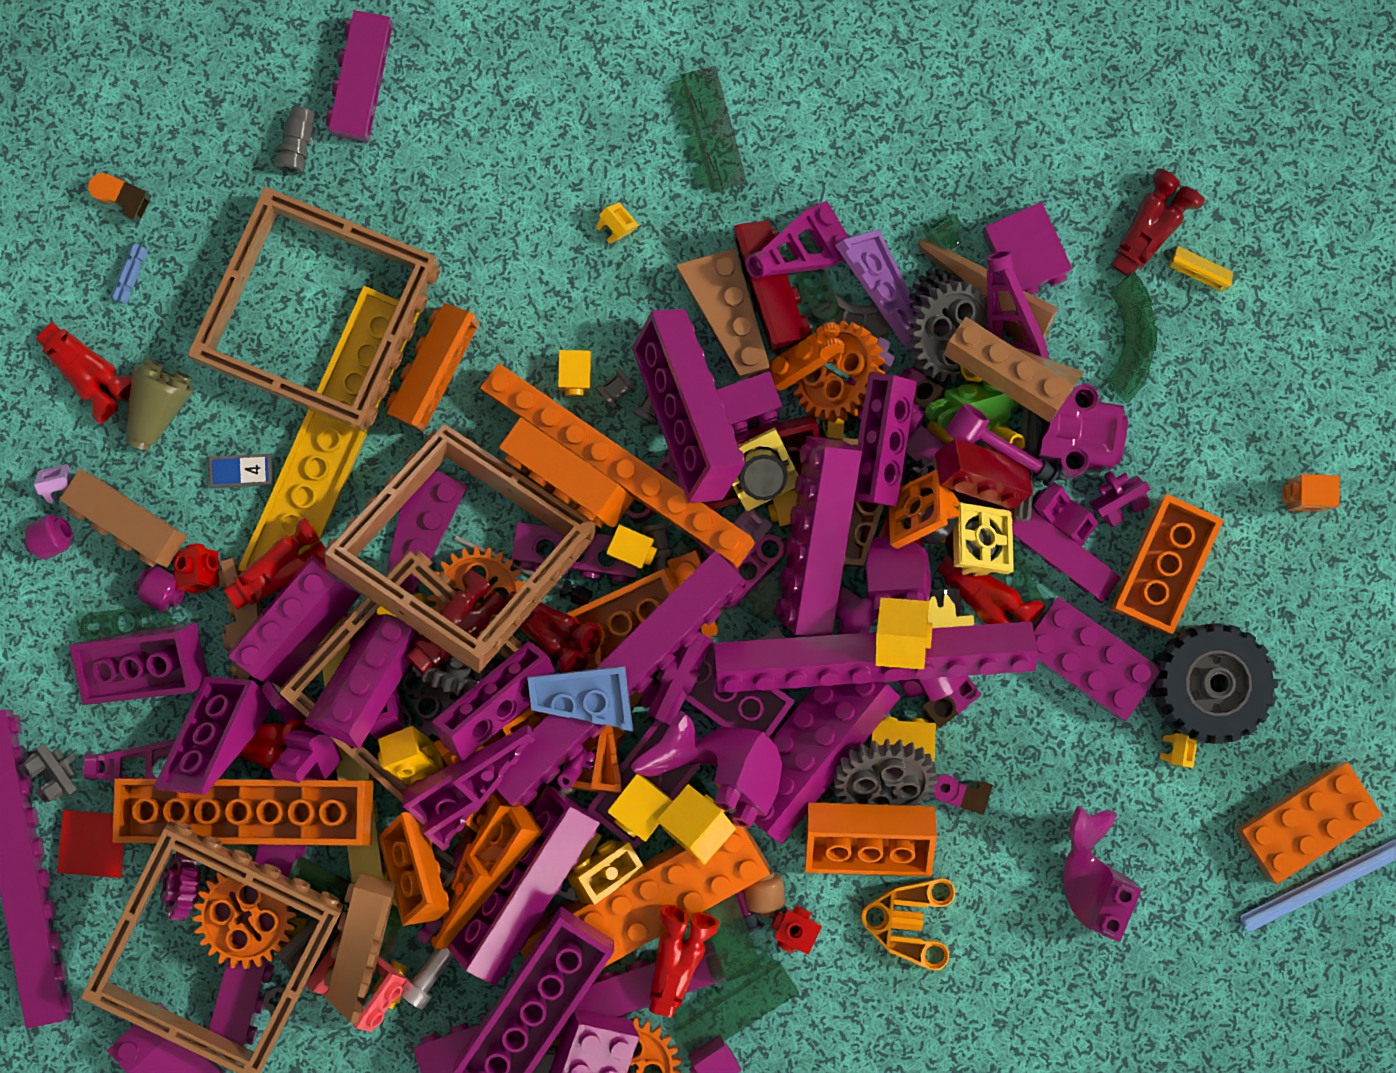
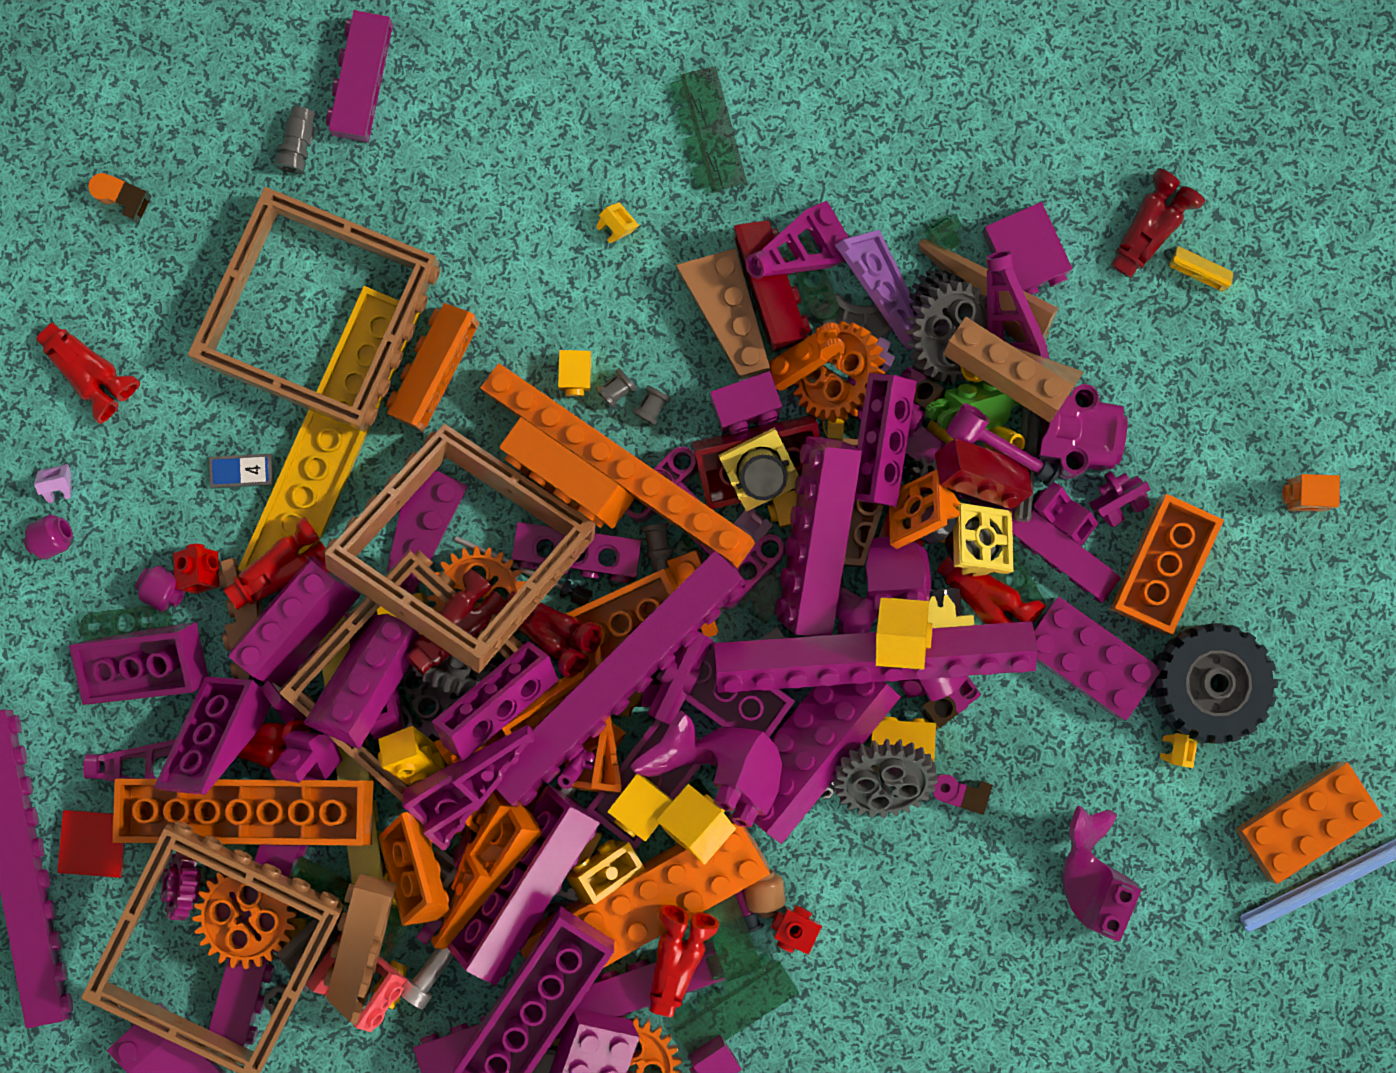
dark grey hips [19,744,77,803] -> none
medium nougat brick [59,468,188,568] -> none
medium blue axle [110,243,147,304] -> none
olive cone [125,359,194,450] -> none
medium blue wing [527,665,633,731] -> none
yellow brick [606,525,657,570] -> none
magenta brick [631,309,745,503] -> none
orange brick [805,802,937,877] -> none
light orange connector [861,877,955,970] -> none
clear green tile [1105,271,1157,403] -> none

